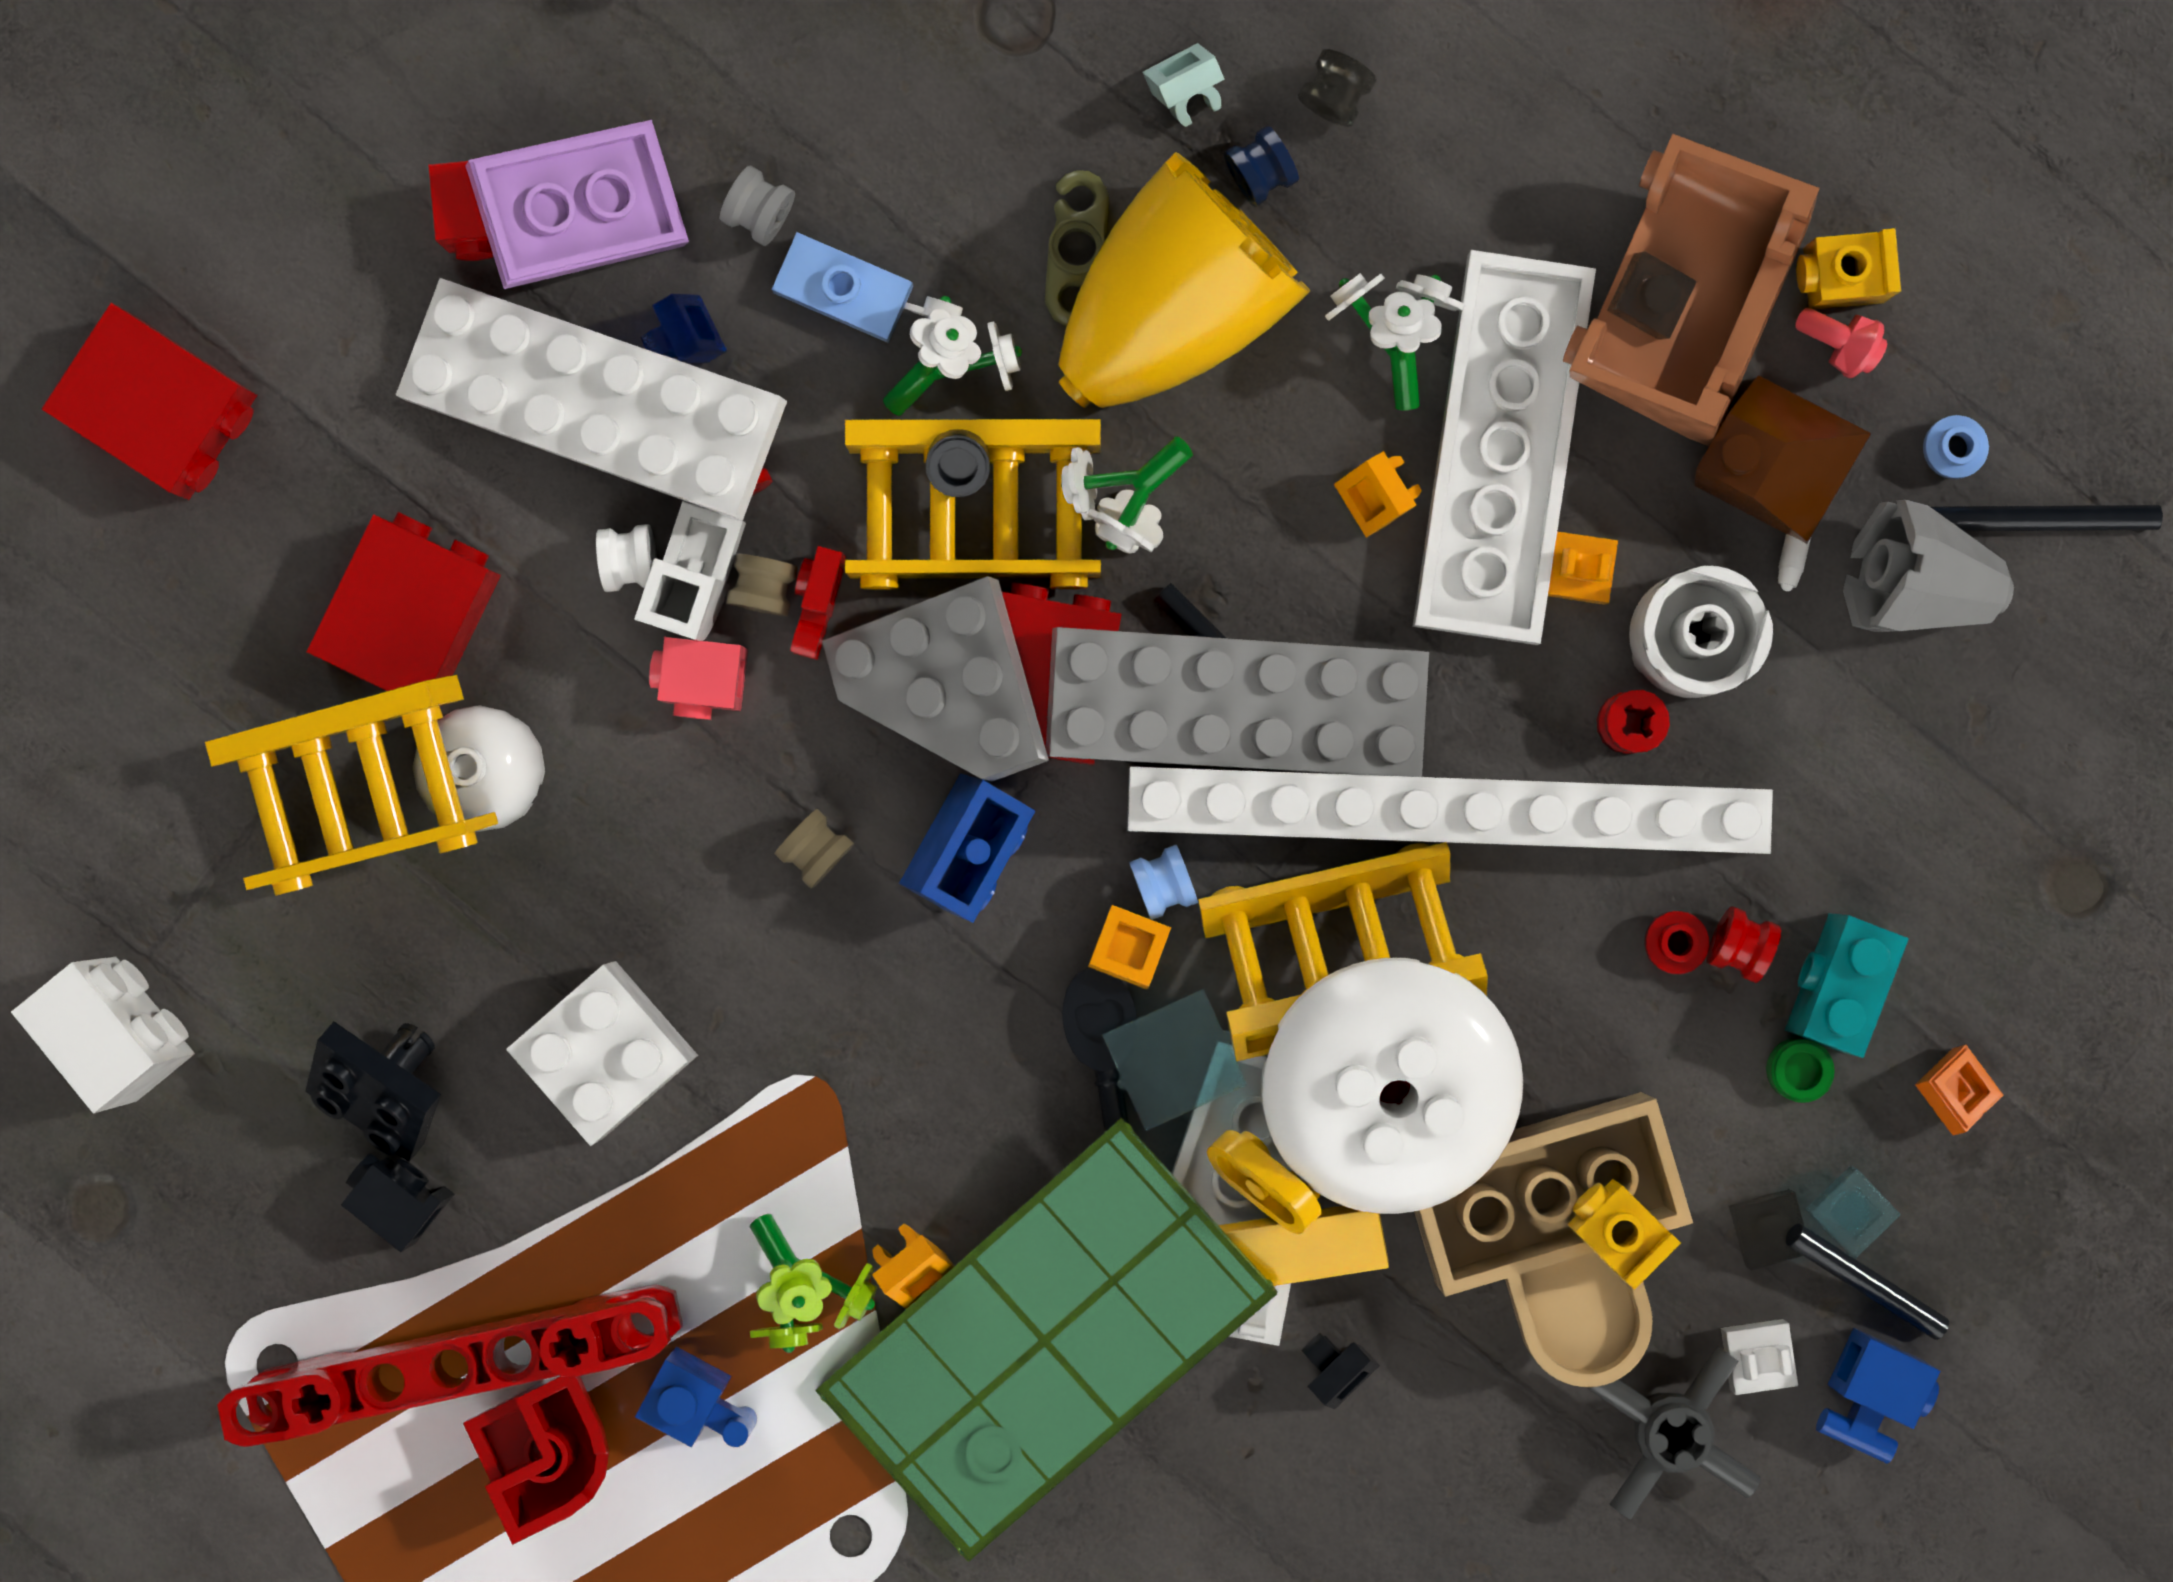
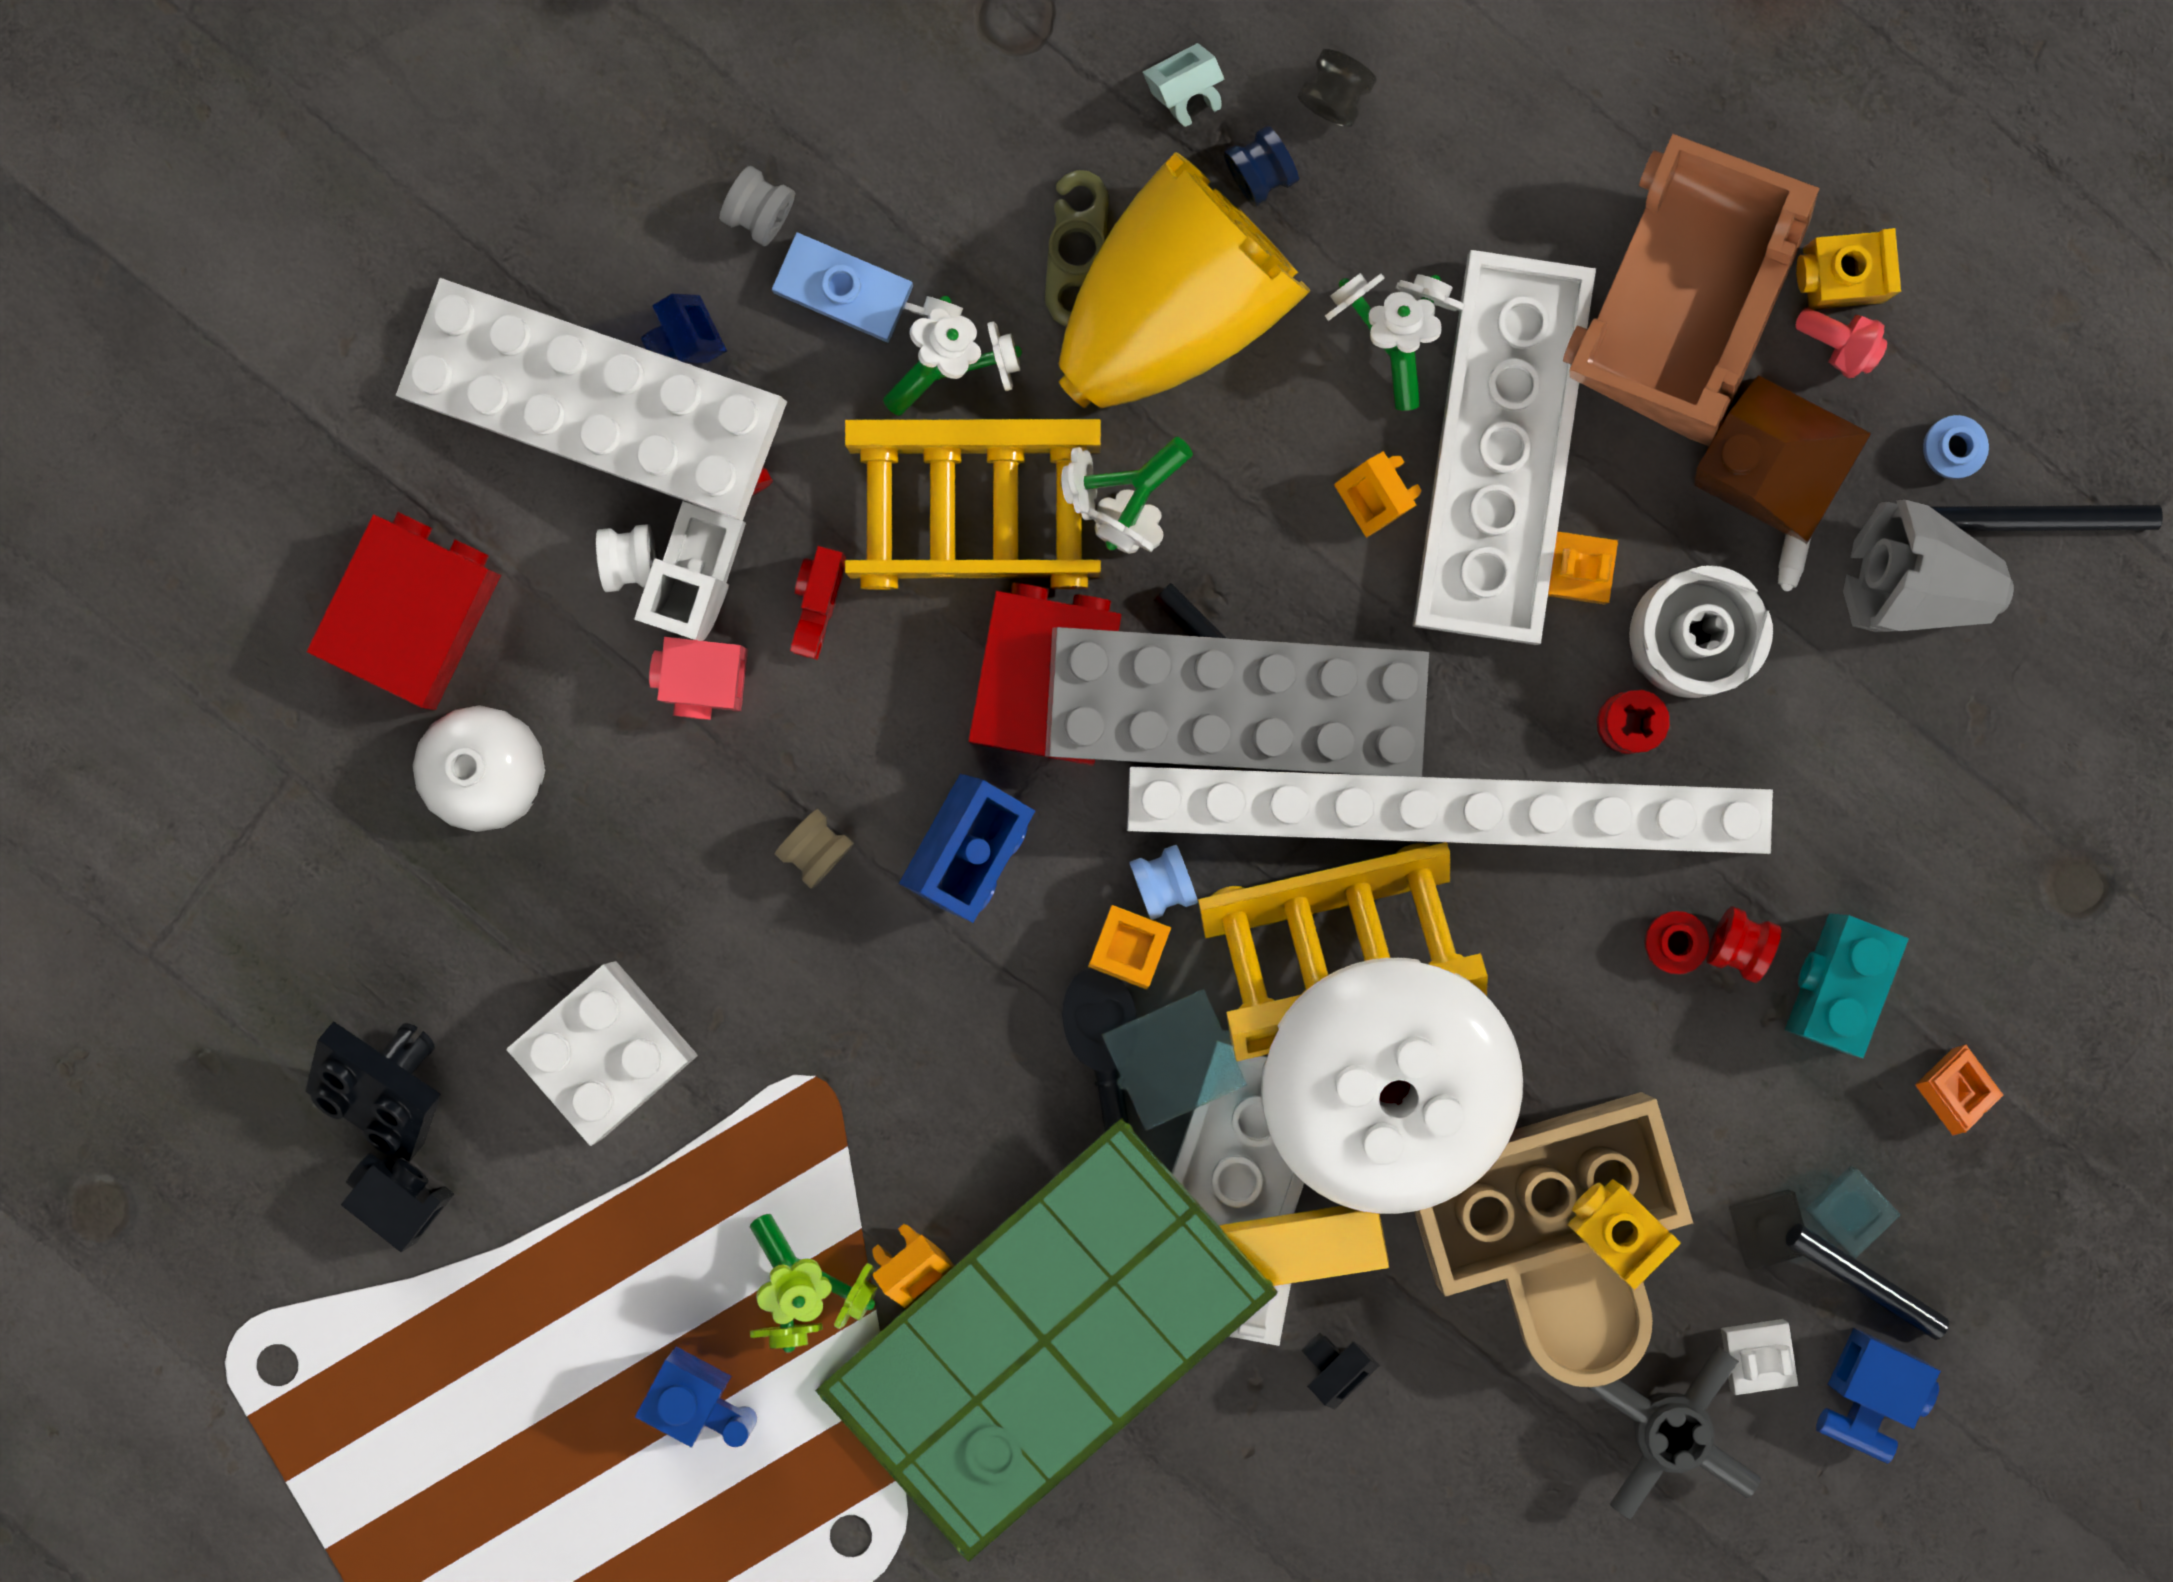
white brick [11,957,195,1114] -> none
red brick [41,303,258,500] -> none
yellow fence [205,675,498,896] -> none
red piece [217,1285,683,1447] -> none
red brick [428,161,494,261] -> none
red brick [463,1376,609,1545] -> none
lavender tile [466,120,689,289] -> none
dark tan wheel [726,553,798,617] -> none
light grey plate [822,576,1049,781] -> none
black tile [926,429,990,497] -> none
yellow plate [1207,1130,1321,1234] -> none
clear smoke plate [1607,251,1697,340] -> none
green tile [1766,1038,1835,1103] -> none

